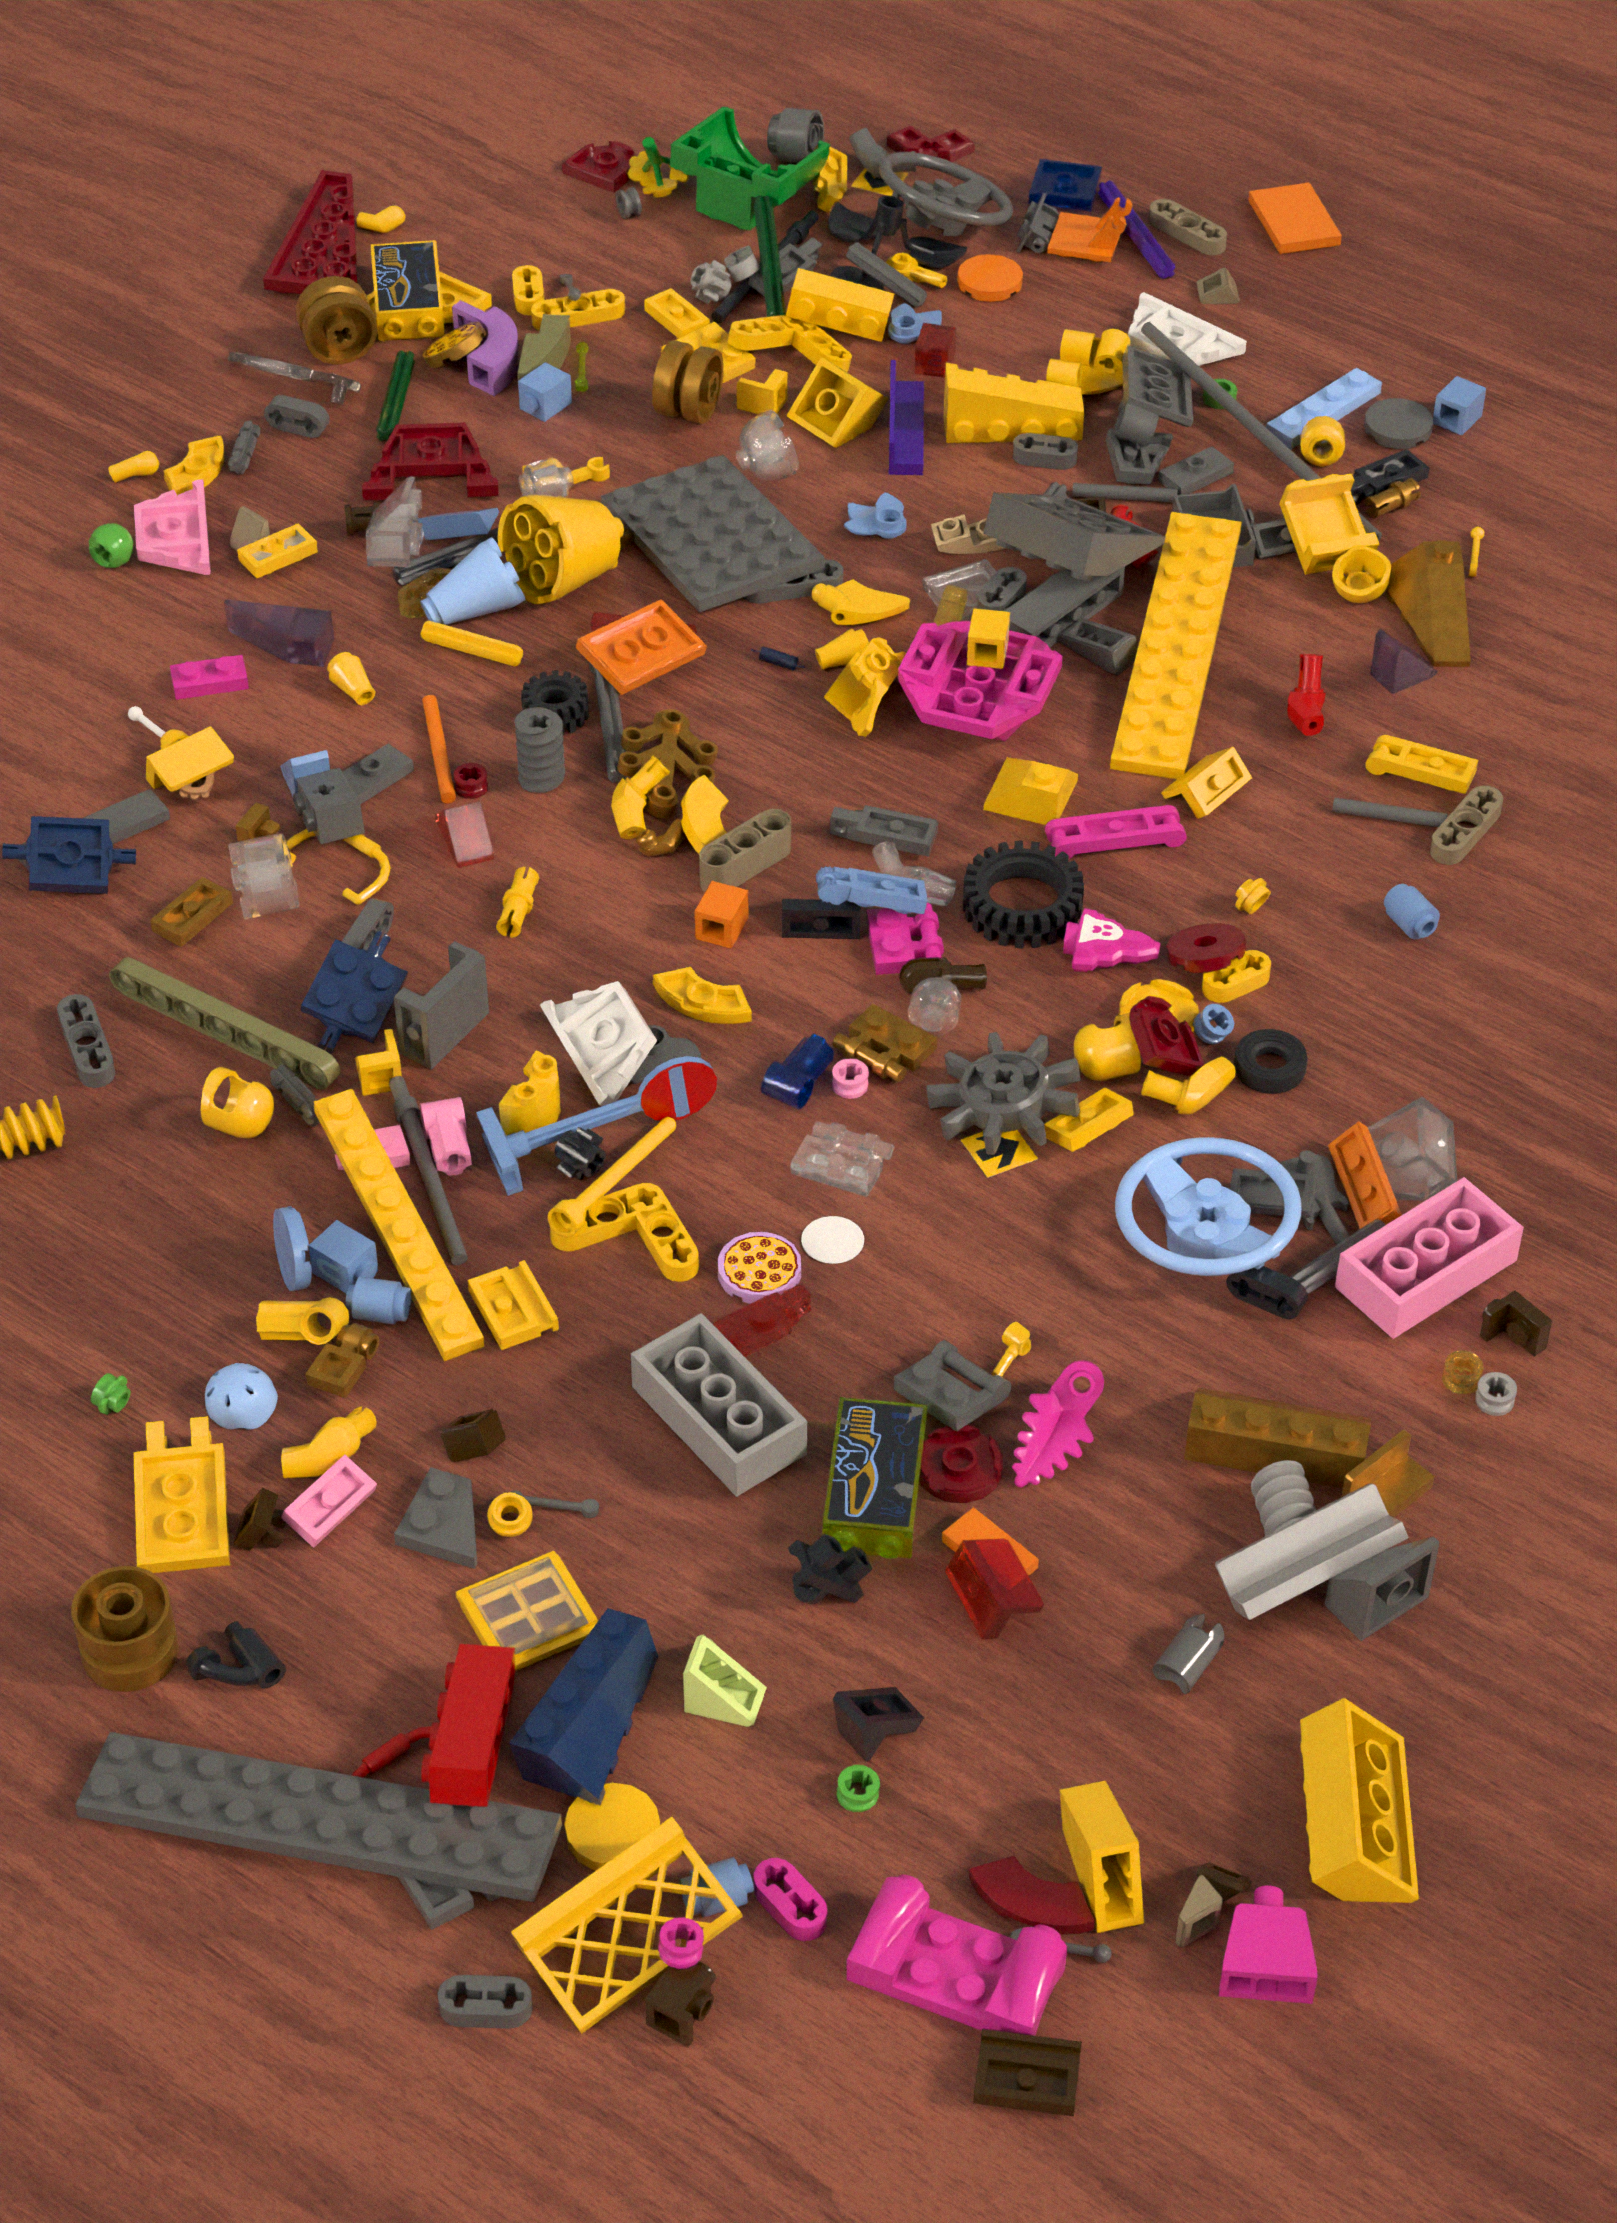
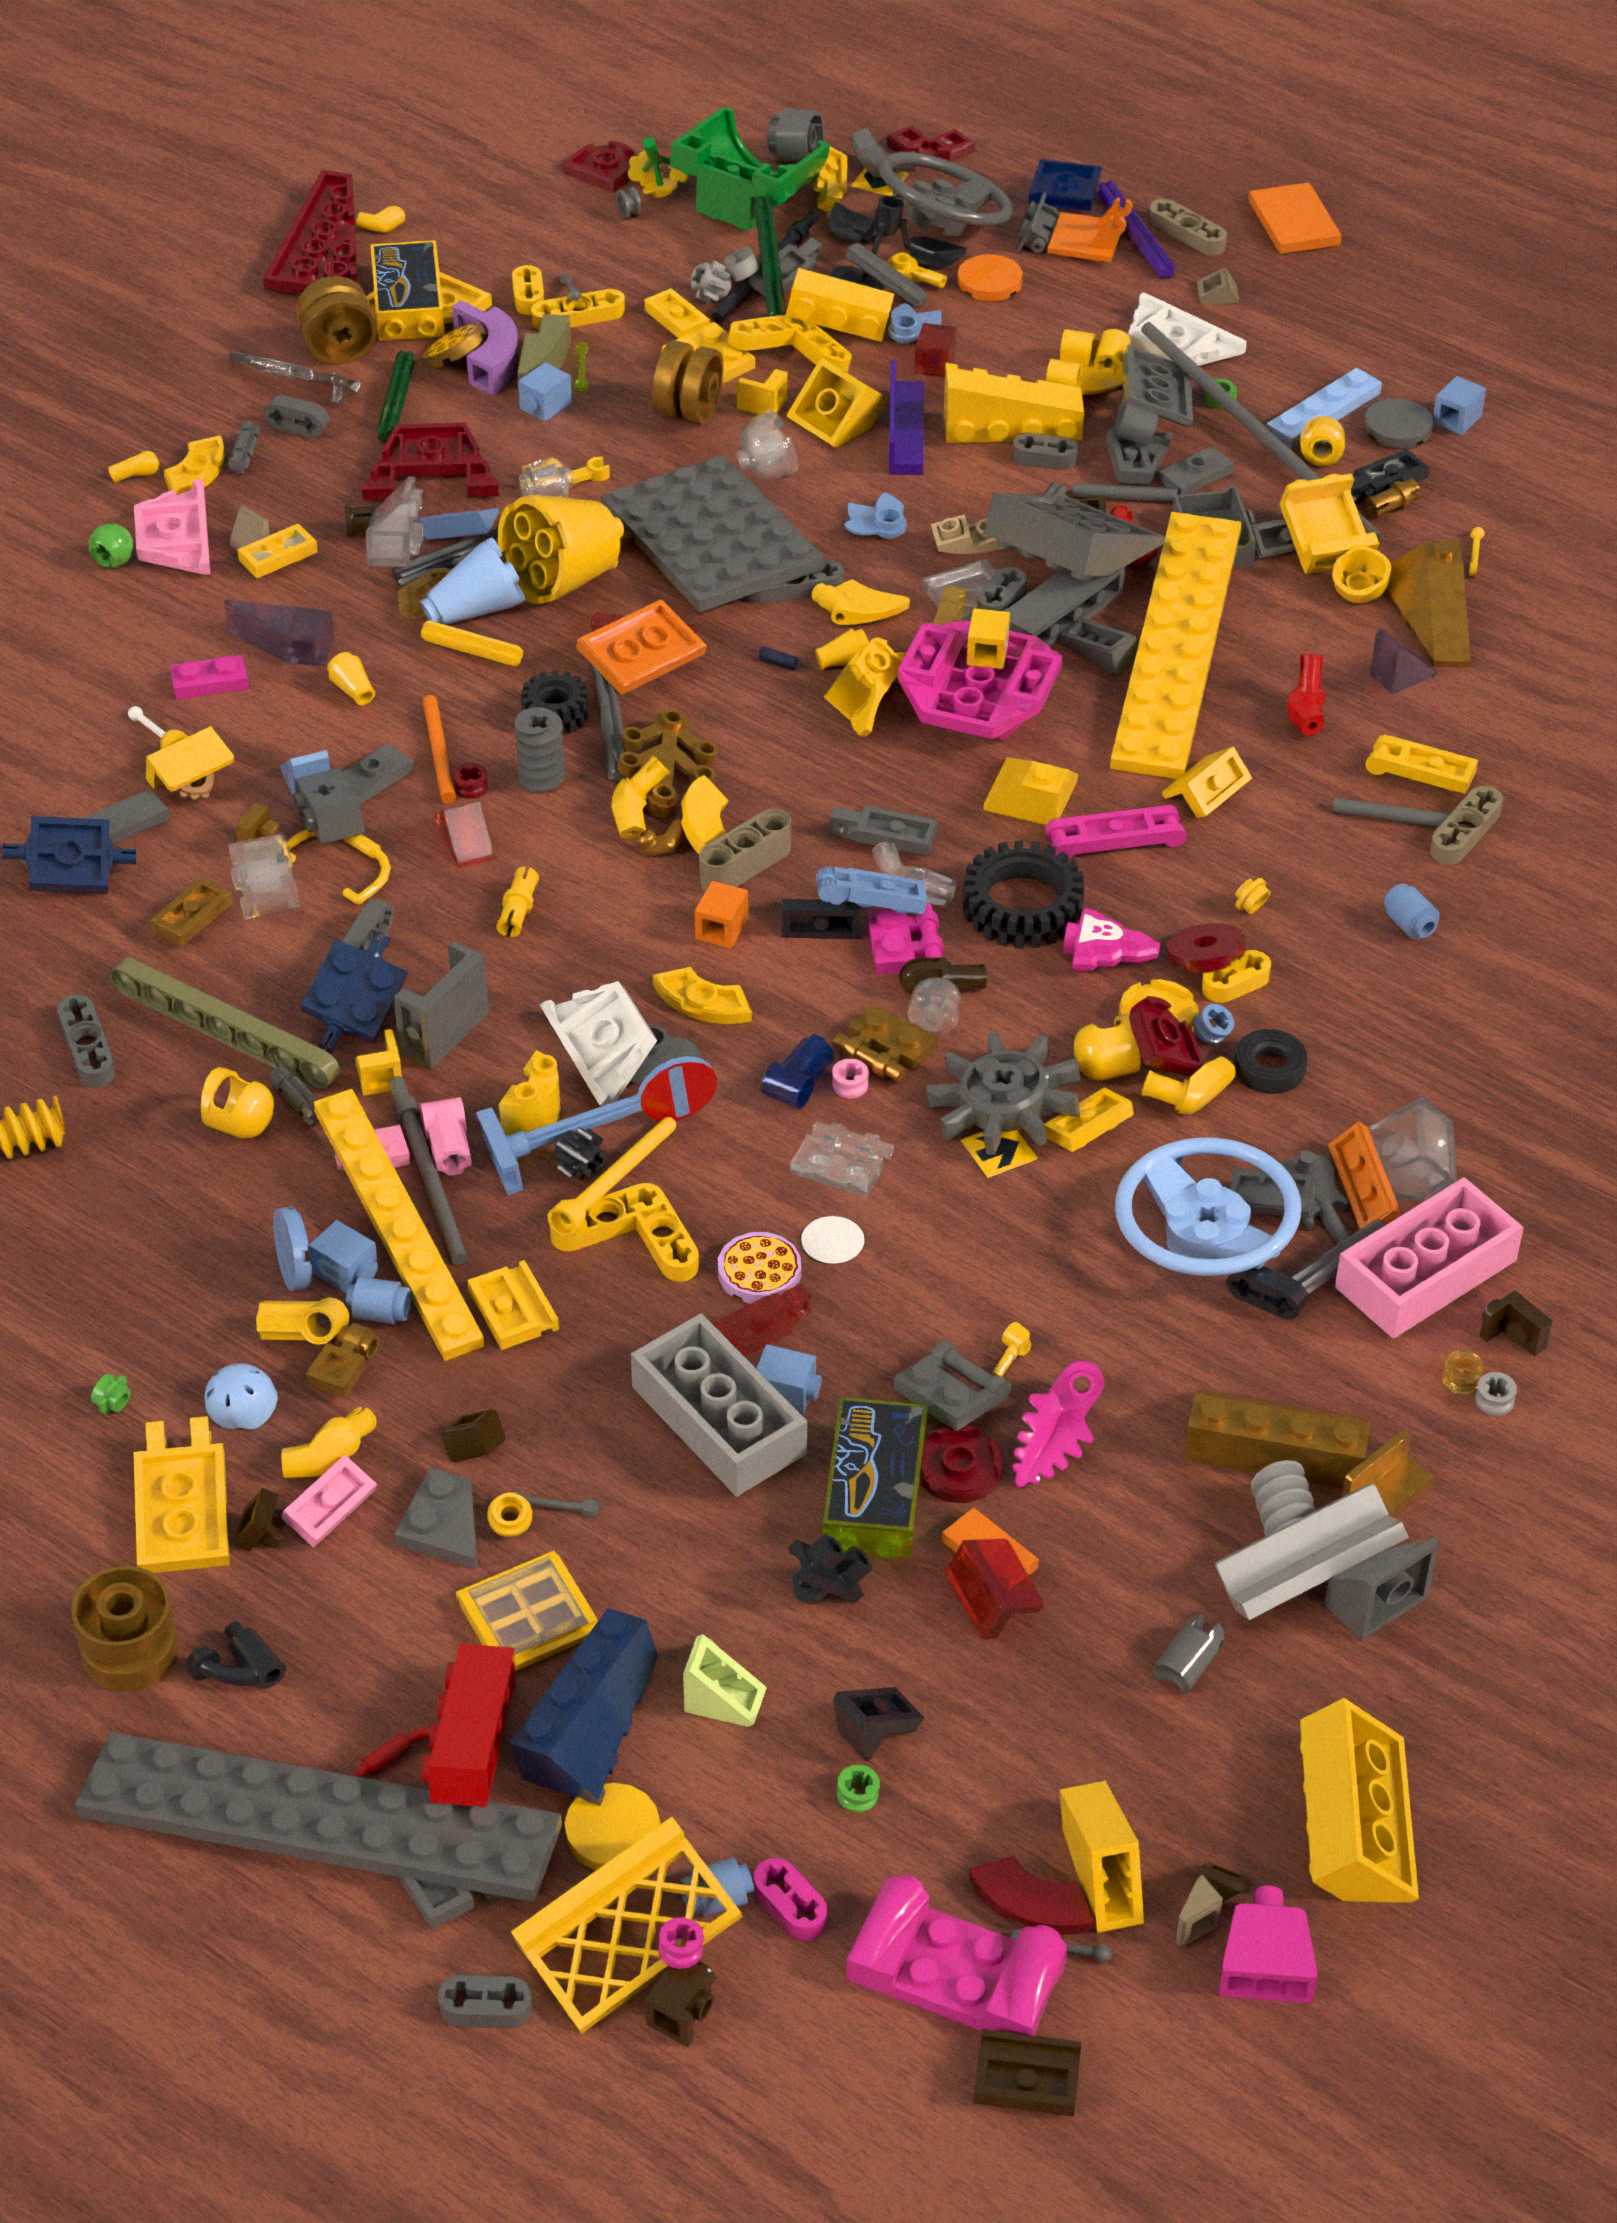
none -> medium blue brick [756,1344,822,1416]

